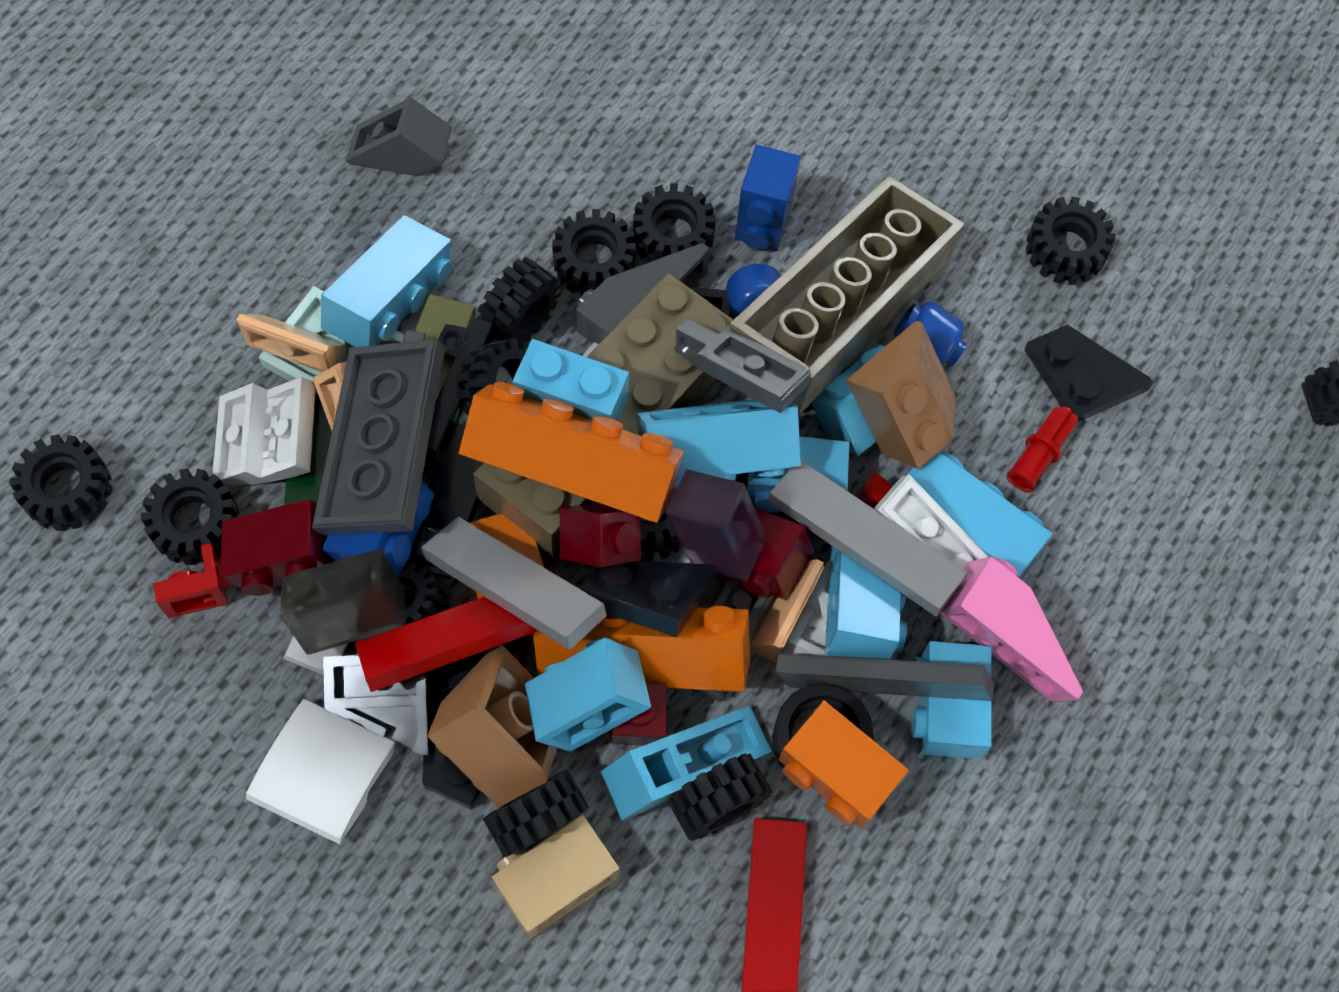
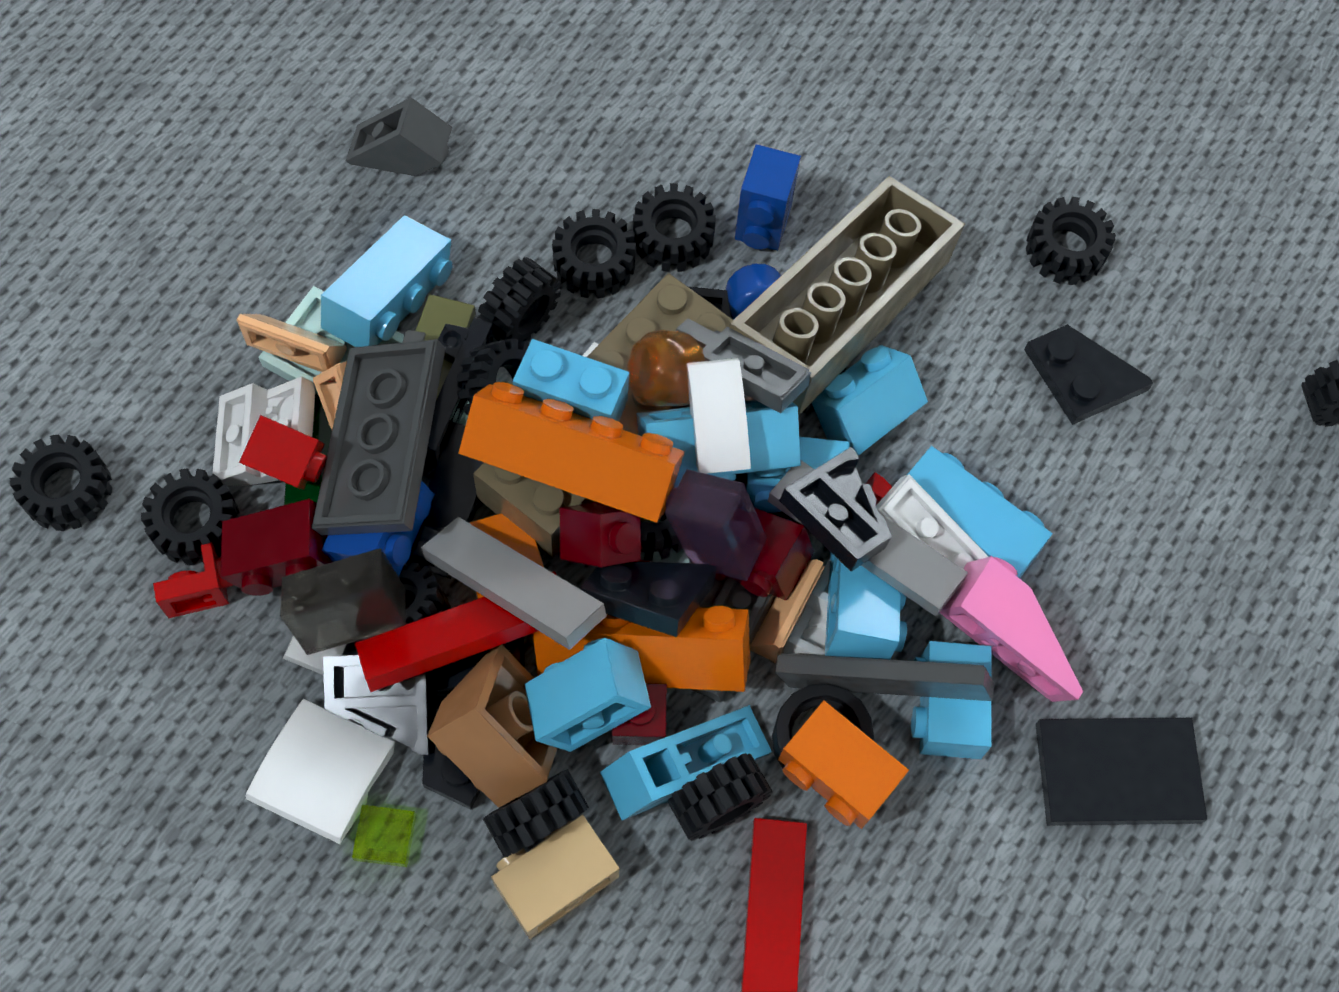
dark grey slope [575,243,710,344] -> none
medium nougat slope [846,321,956,470] -> none
blue head [893,301,967,367] -> none
red axle [1006,406,1078,493] -> none
none -> red slope [239,415,327,490]
none -> clear neon green tile [352,805,416,867]
none -> clear orange hair [627,330,705,407]
none -> white slope [687,358,751,474]
none -> wing [779,447,892,572]
none -> black tile [1036,718,1207,826]

